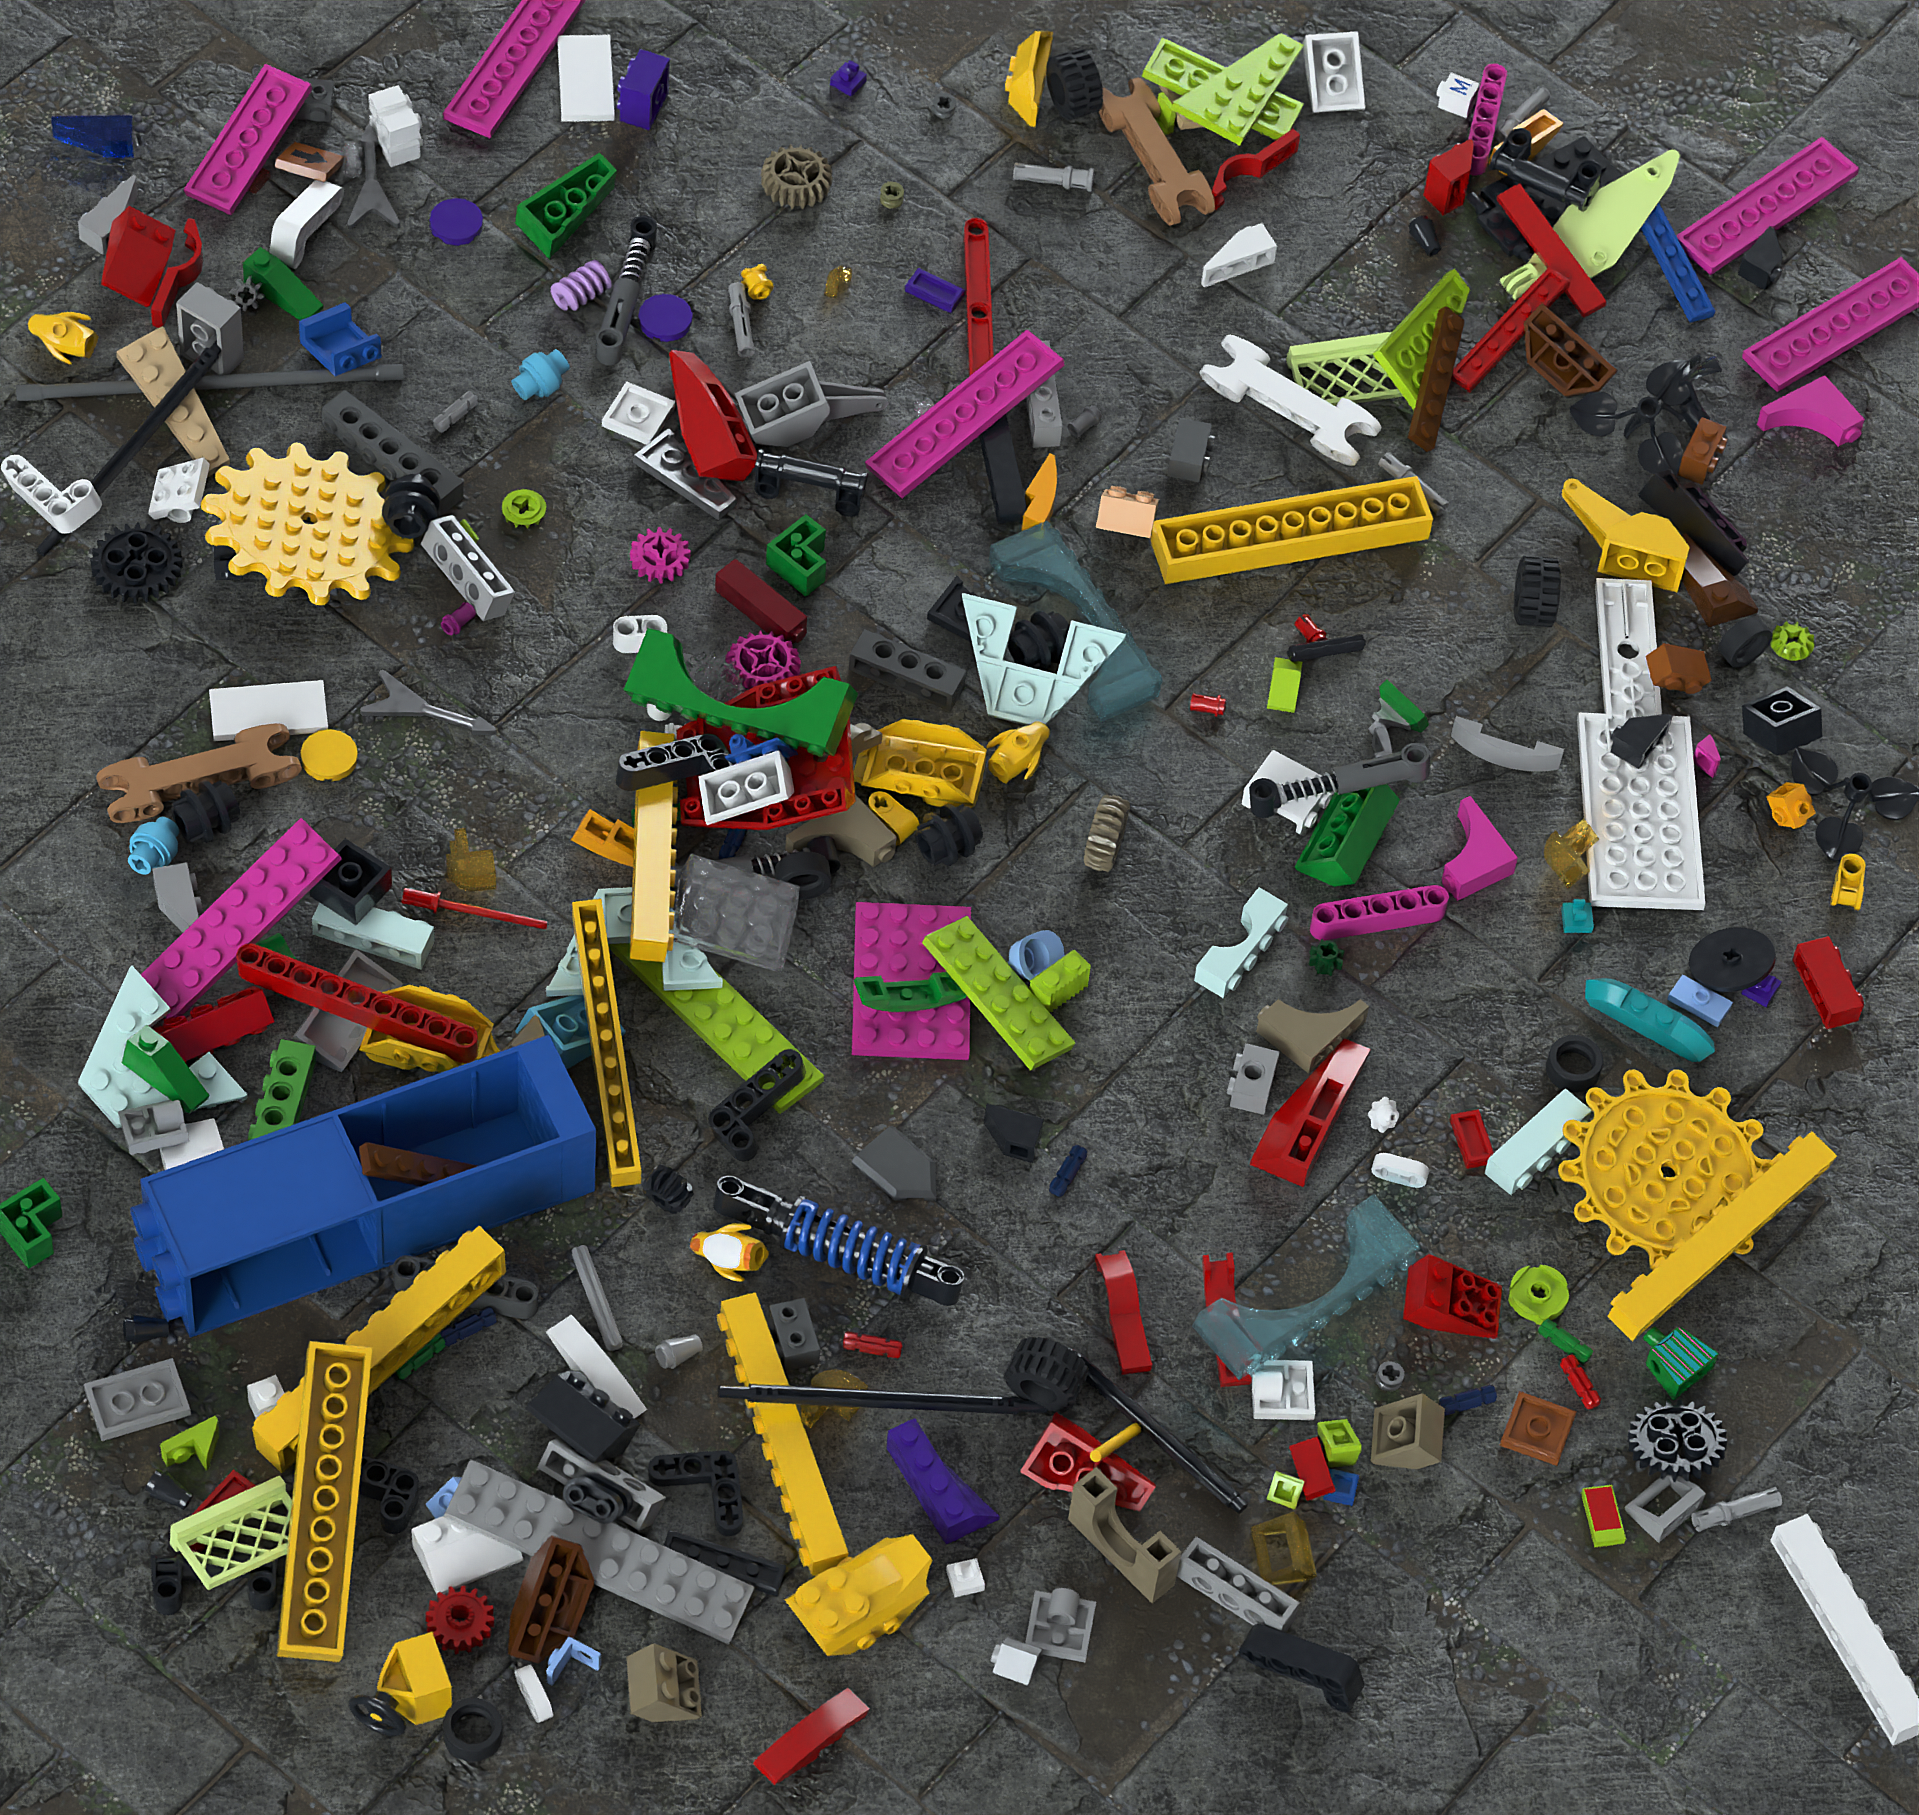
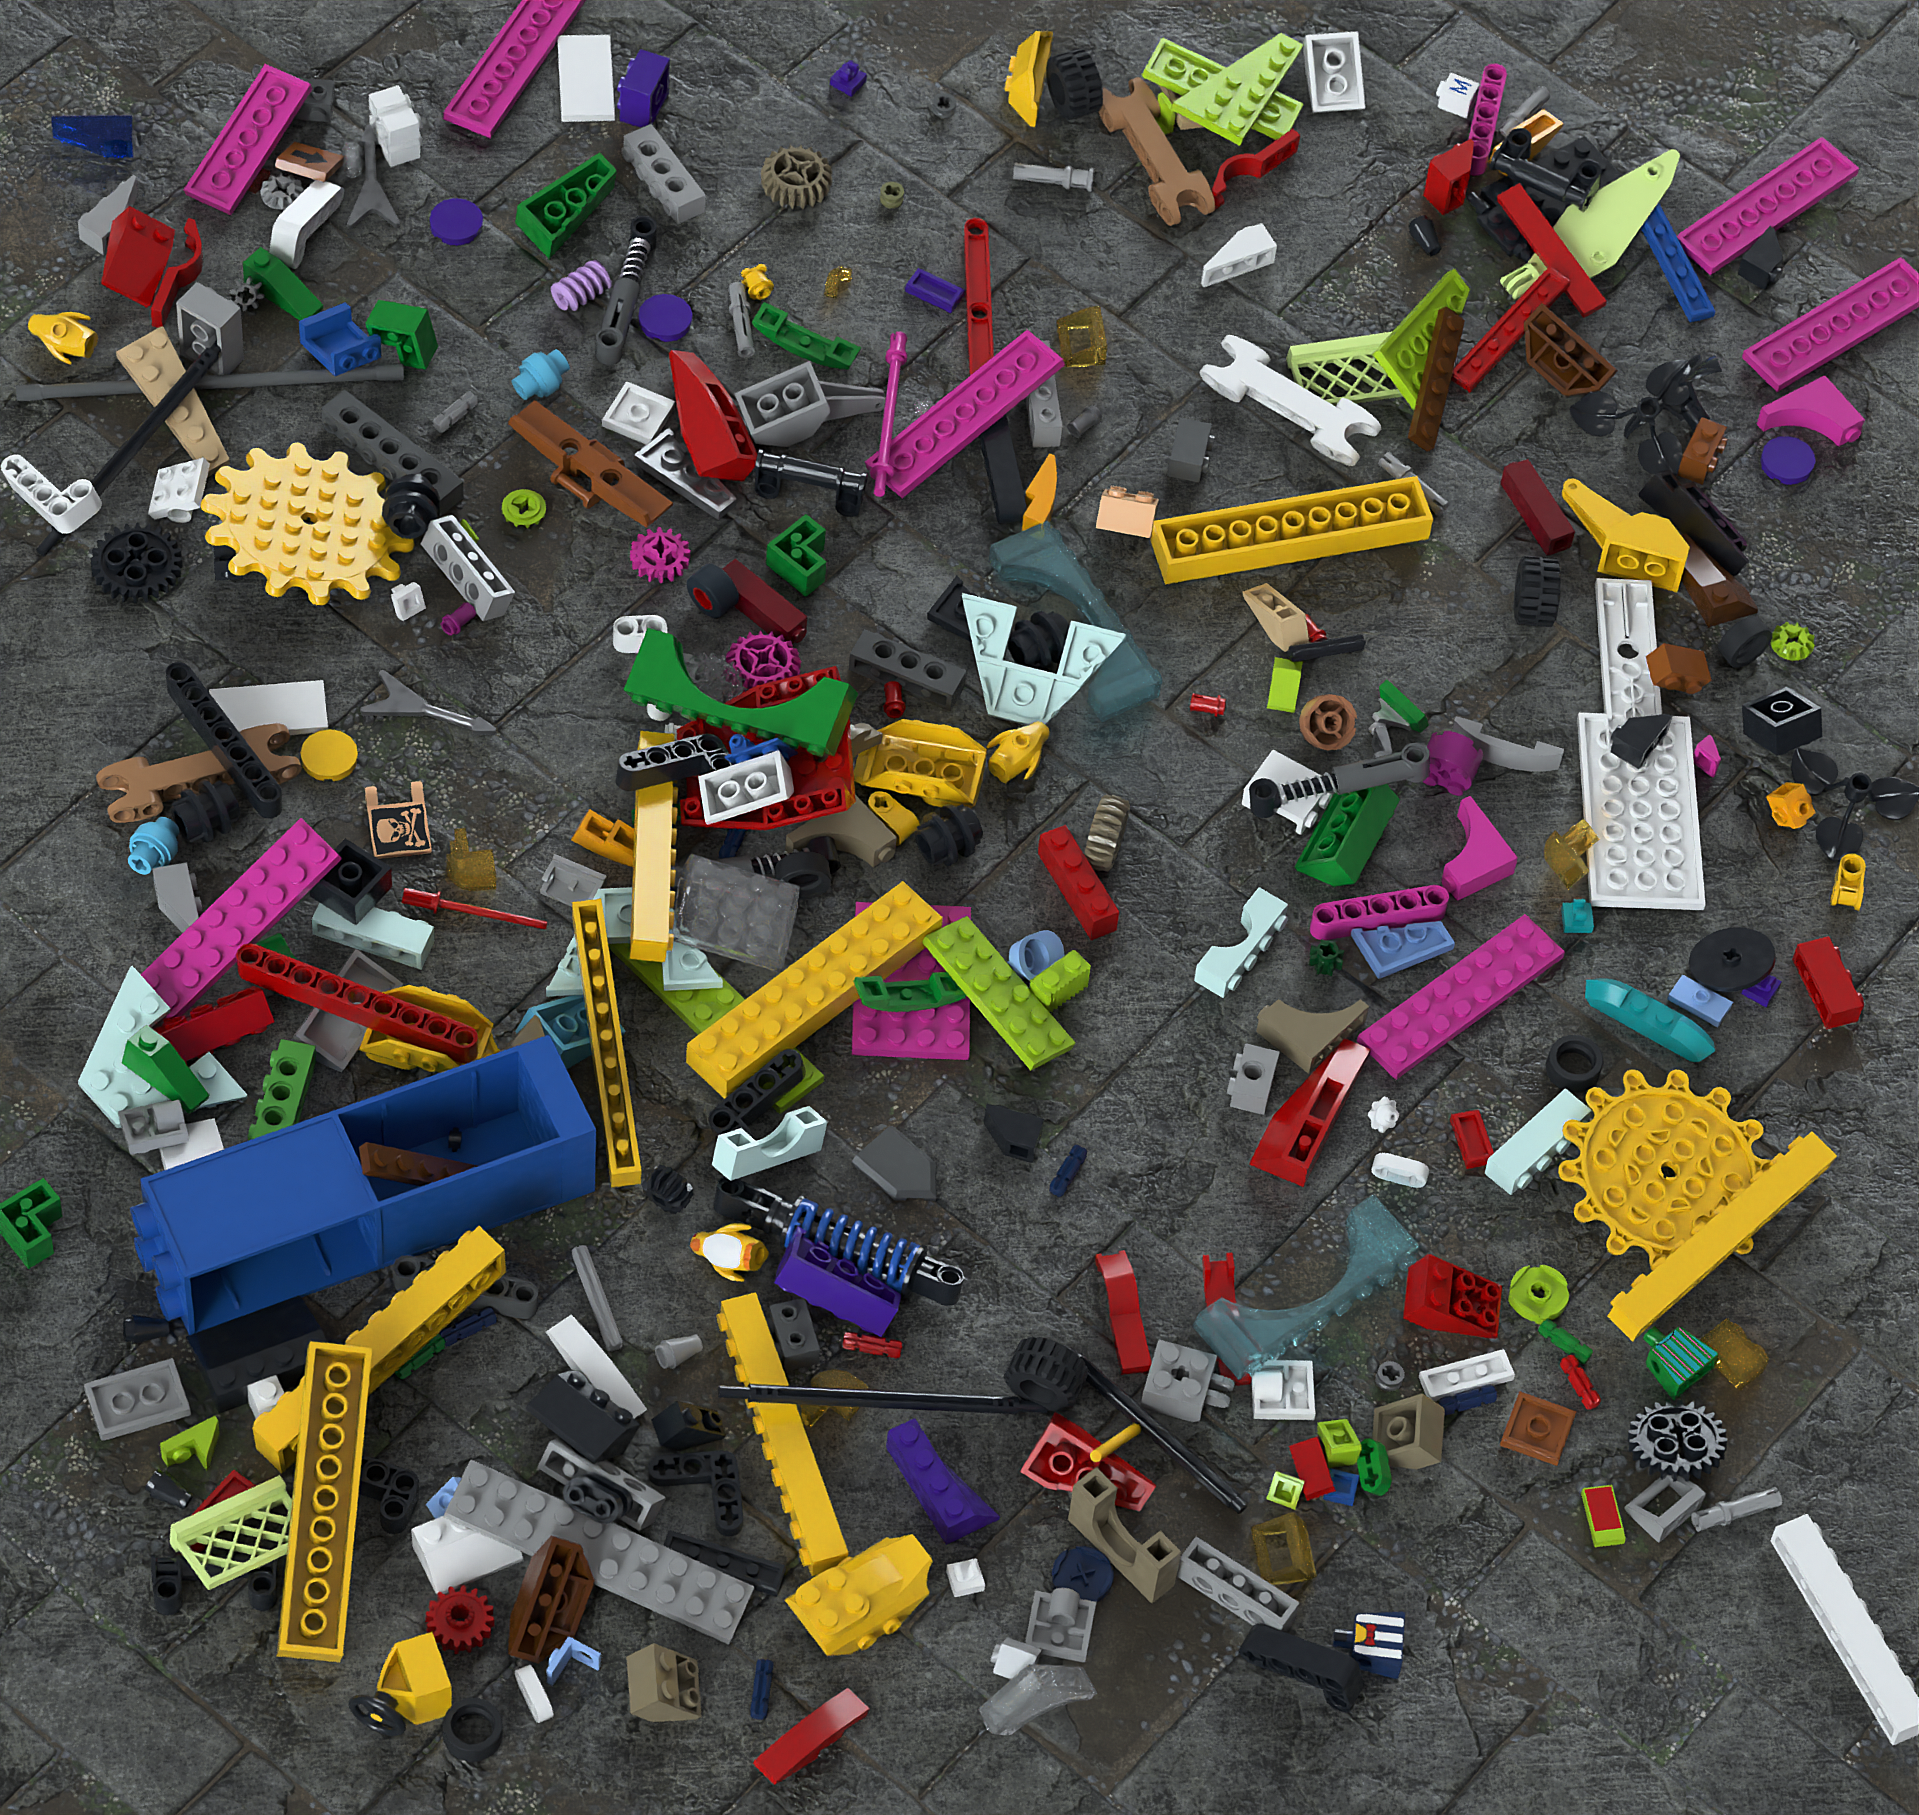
none -> black beam [166,662,283,819]
none -> black slope [186,1295,328,1414]
none -> light grey gear [260,173,304,210]
none -> green brick [365,300,438,370]
none -> flag [365,781,432,859]
none -> white tile [391,582,426,621]
none -> black piece [448,1127,462,1152]
none -> dark orange piece [508,400,673,528]
none -> light grey hinge [540,854,607,907]
none -> light grey brick [622,124,706,224]
none -> black slope [651,1401,726,1450]
none -> yellow brick [686,881,943,1099]
none -> black wheel [687,564,739,618]
none -> light aqua arch [712,1106,827,1181]
none -> dark blue axle [750,1659,773,1720]
none -> green slope [752,302,861,369]
none -> dark purple wedge [774,1226,901,1337]
none -> dark pink bar [870,332,907,497]
none -> red pin [883,681,906,718]
none -> clear arch [978,1664,1097,1735]
none -> red brick [1038,824,1119,941]
none -> dark blue tile [1051,1546,1114,1603]
none -> clear yellow tile [1056,306,1107,367]
none -> light grey hinge [1141,1340,1235,1422]
none -> tan slope [1242,583,1309,652]
none -> nougat cylinder [1299,694,1357,750]
none -> torso [1332,1612,1405,1679]
none -> medium blue wing [1351,921,1455,979]
none -> dark pink plate [1357,914,1565,1080]
none -> green beam [1357,1438,1392,1496]
none -> white plate [1419,1349,1515,1401]
none -> magenta brick [1422,731,1484,796]
none -> dark red brick [1500,459,1575,556]
none -> clear yellow brick [1700,1318,1769,1391]
none -> dark purple tile [1760,436,1816,485]

